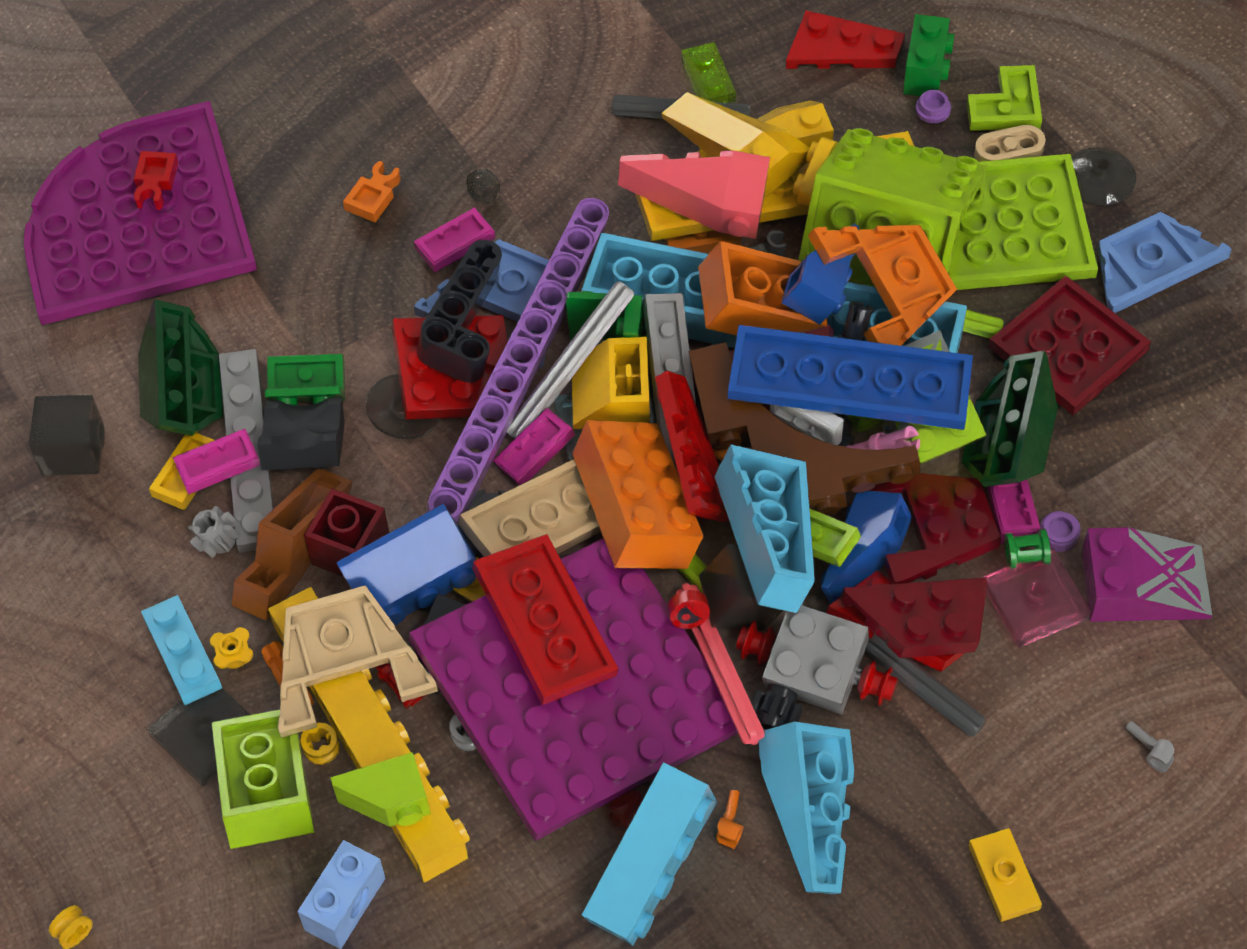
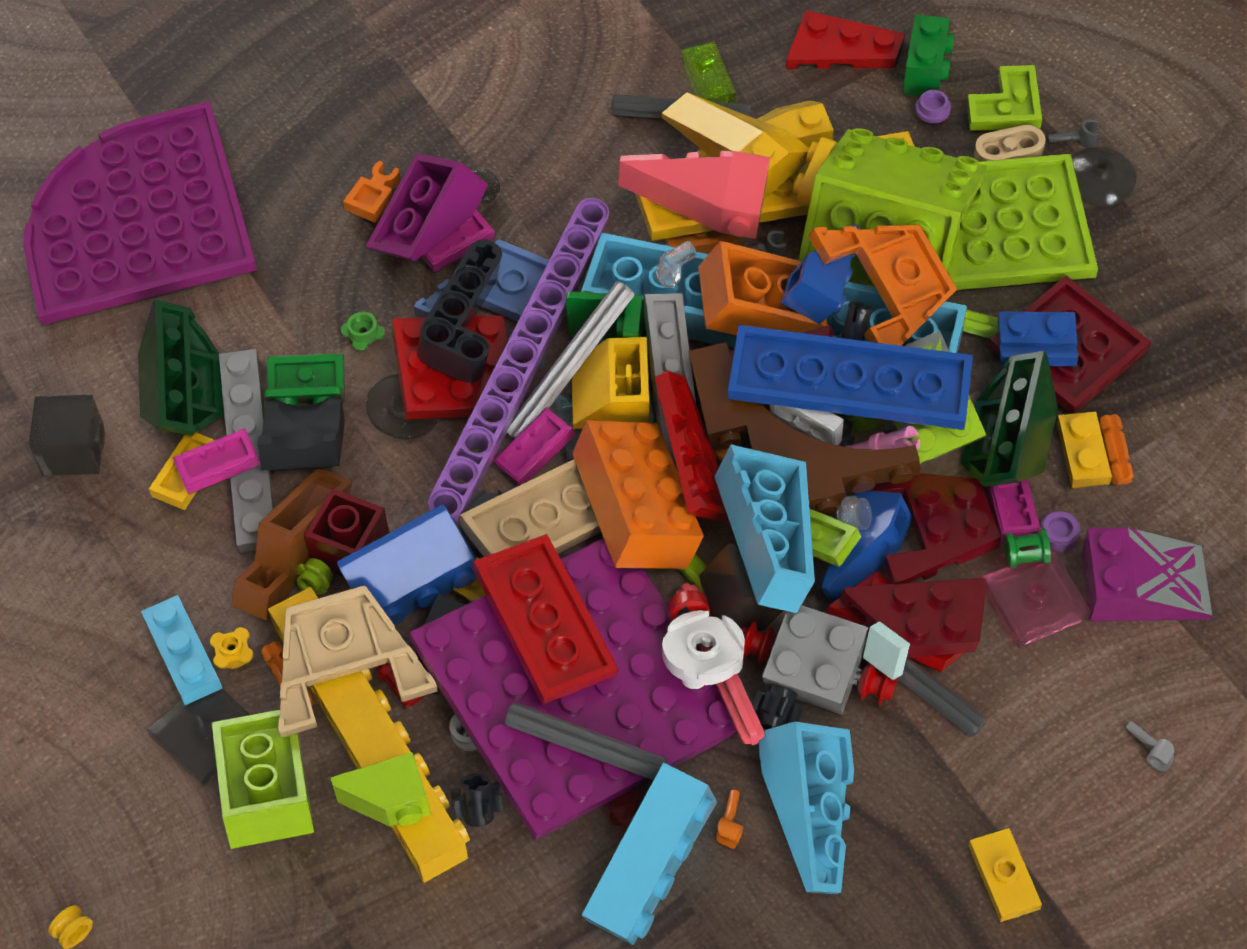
red plate [134,151,178,210] -> none
light grey gear [188,506,240,558] -> none
light blue brick [297,840,385,949] -> none
yellow bush [300,722,340,765] -> none
medium blue wing [1097,212,1232,313] -> none
none -> lime plate [297,558,333,595]
none -> bright green plate [341,312,385,351]
none -> magenta slope [366,153,489,262]
none -> black gear [450,773,503,827]
none -> dark grey axle [505,702,667,780]
none -> clear arm [656,241,697,288]
none -> white plate [662,610,745,689]
none -> clear plate [837,496,872,530]
none -> light aqua tile [863,621,910,680]
none -> blue plate [997,311,1078,366]
none -> dark grey hand [1048,119,1101,148]
none -> yellow plate [1056,412,1112,488]
none -> orange axle [1099,414,1134,486]

